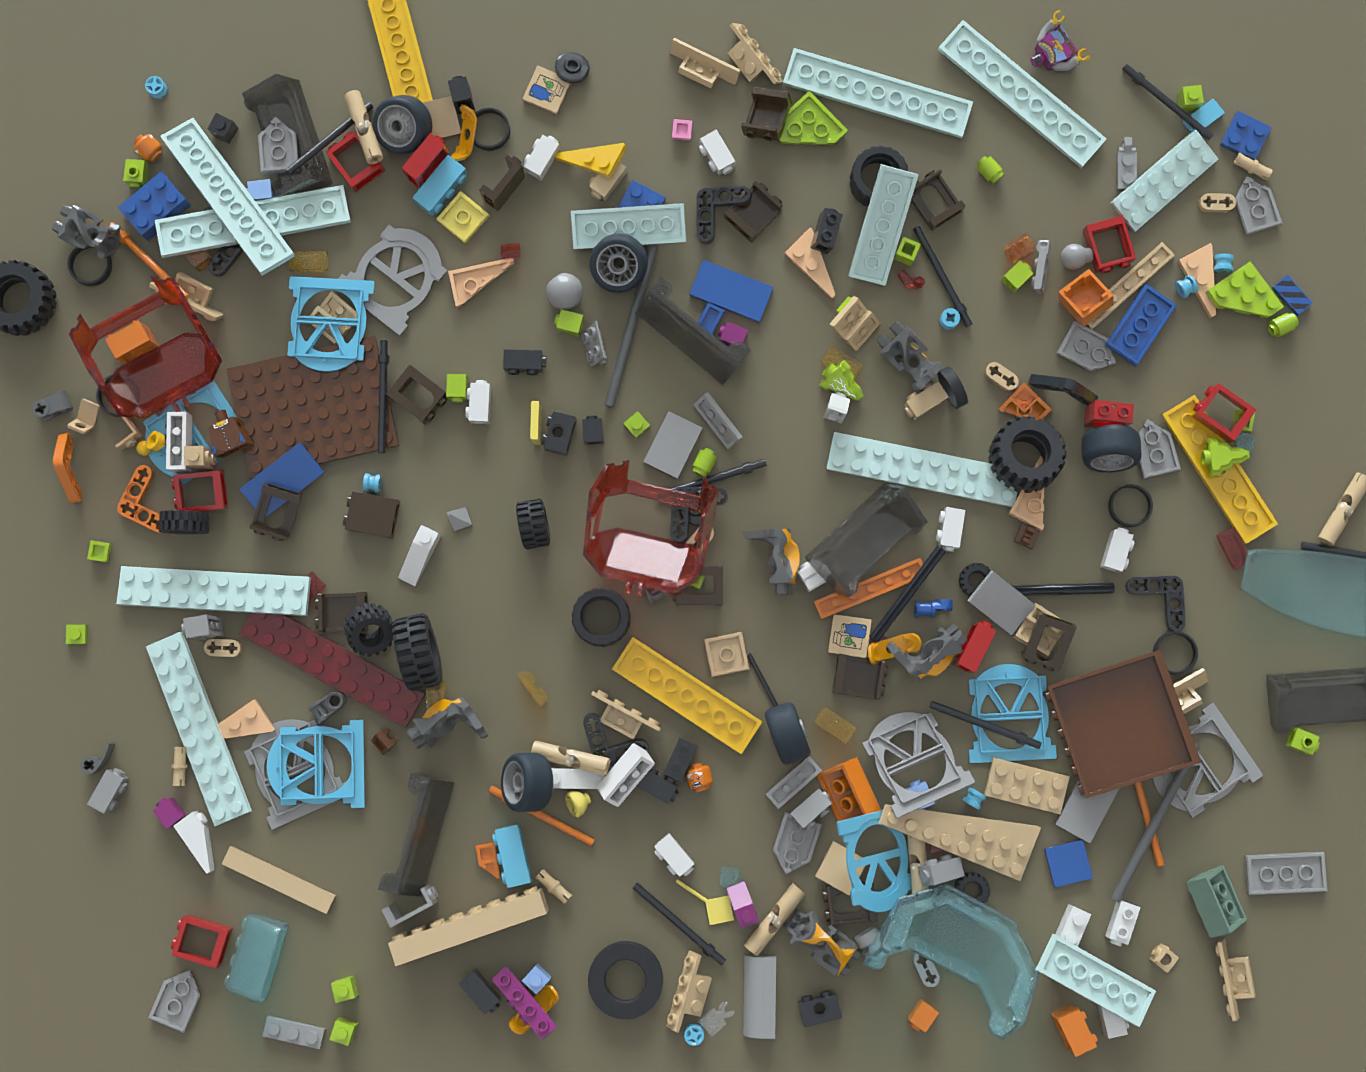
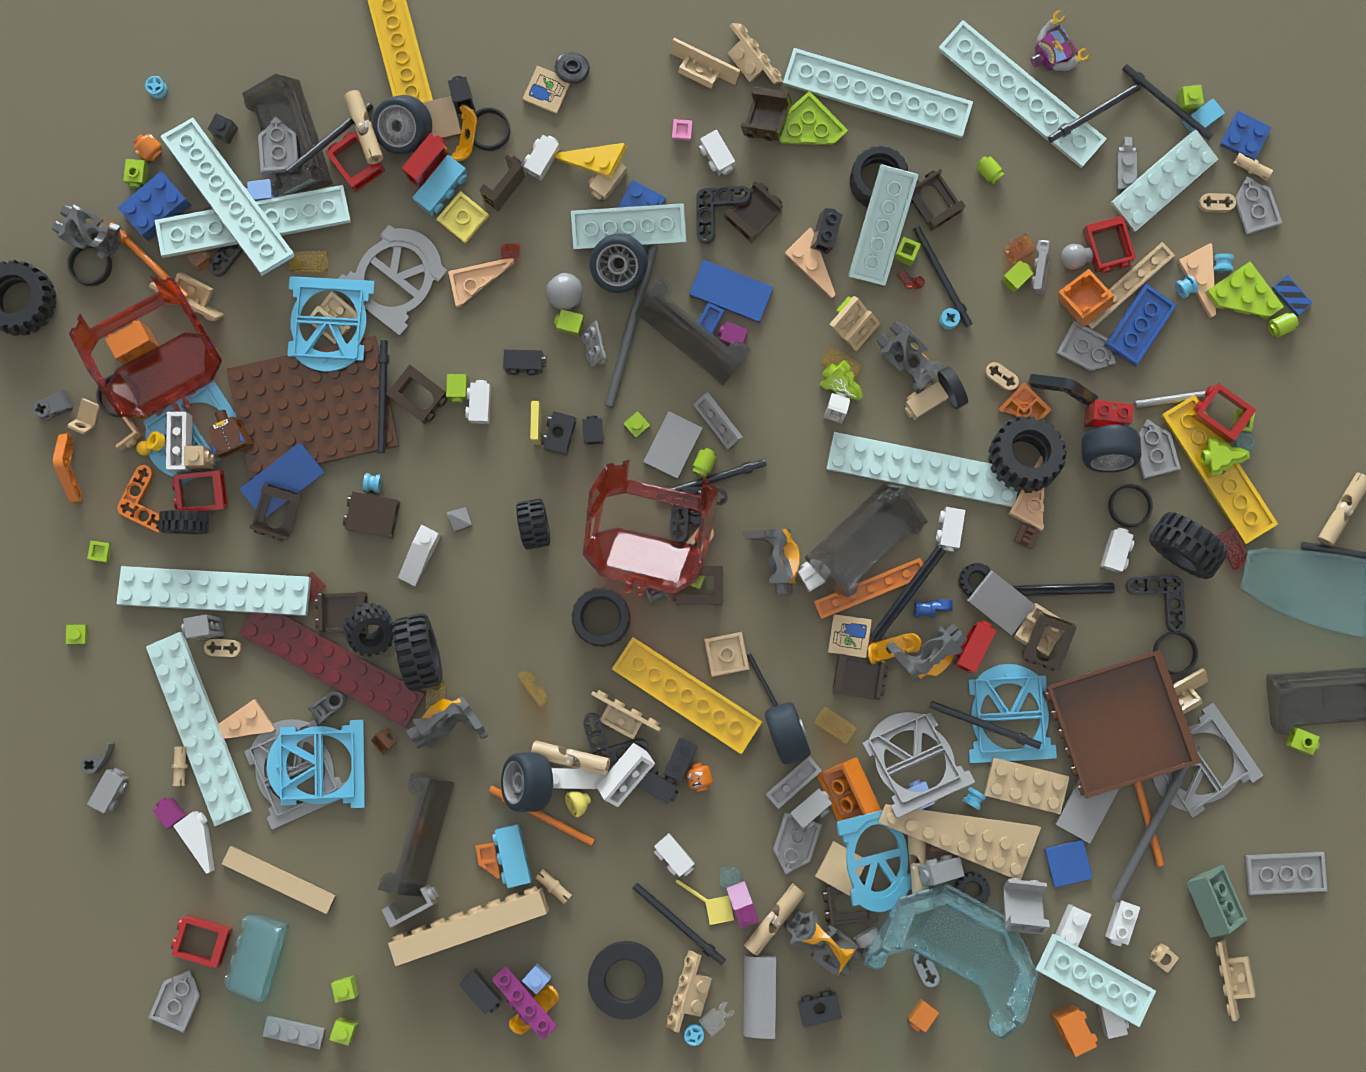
none -> light grey panel [1003,878,1050,935]
none -> black bar [1048,84,1140,143]
none -> light grey bar [1135,391,1206,408]
none -> black tyre [1149,512,1228,579]

